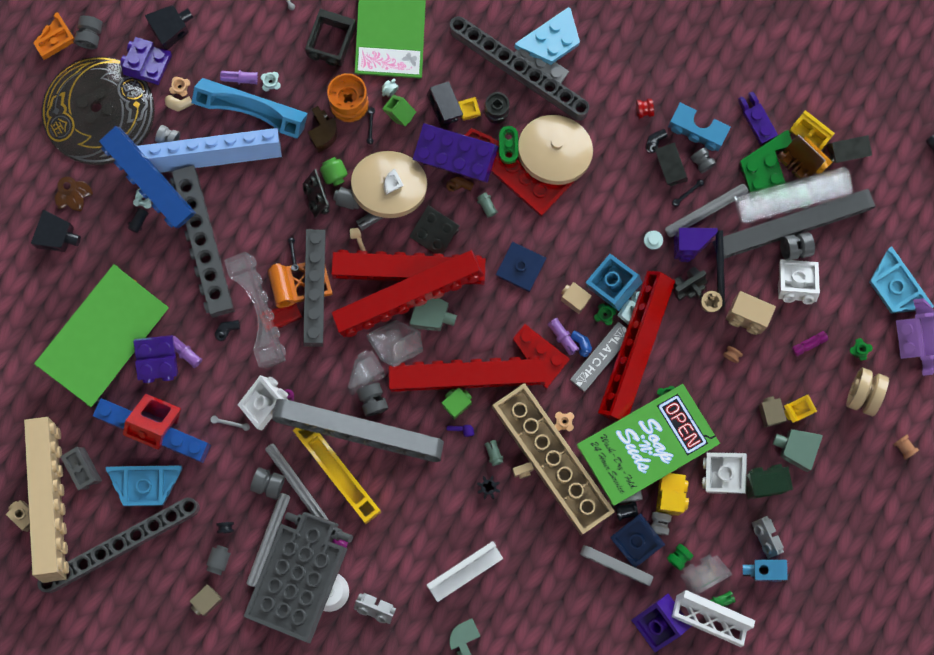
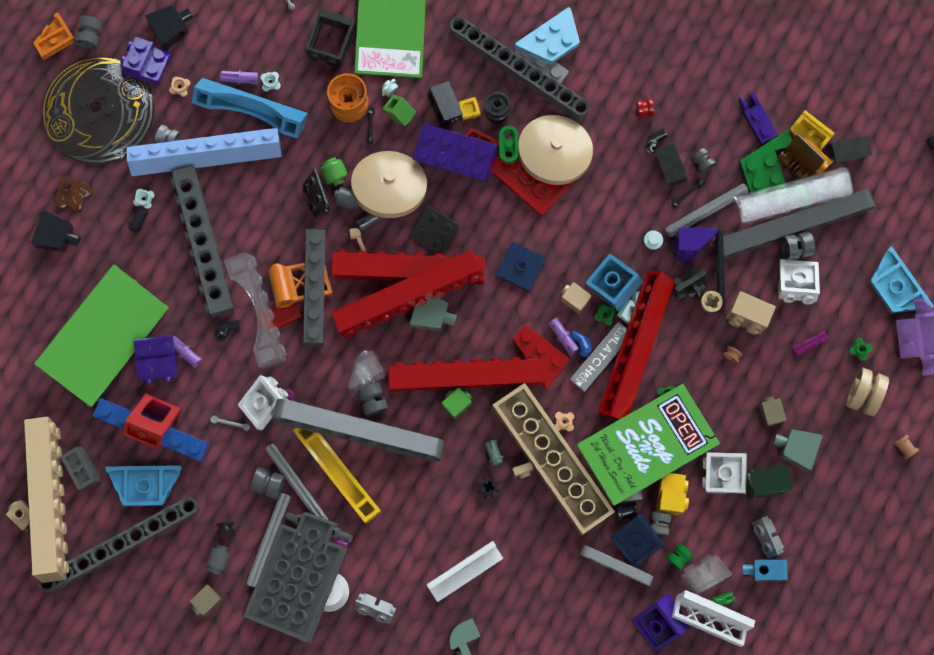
blue brick [99,126,196,228] -> none
tan arm [165,95,193,112] -> none
black hinge [288,237,299,273] -> none
dark brown brick [308,106,338,153] -> none
clear slope [366,320,423,367] -> none
white tile [384,169,404,195] -> none
reddish brown arm [446,176,475,192] -> none
dark purple hand [447,425,474,437] -> none
sand green pin [477,192,498,218] -> none
dark azure arch [668,102,731,151] -> none
yellow bracket [784,394,817,423] -> none

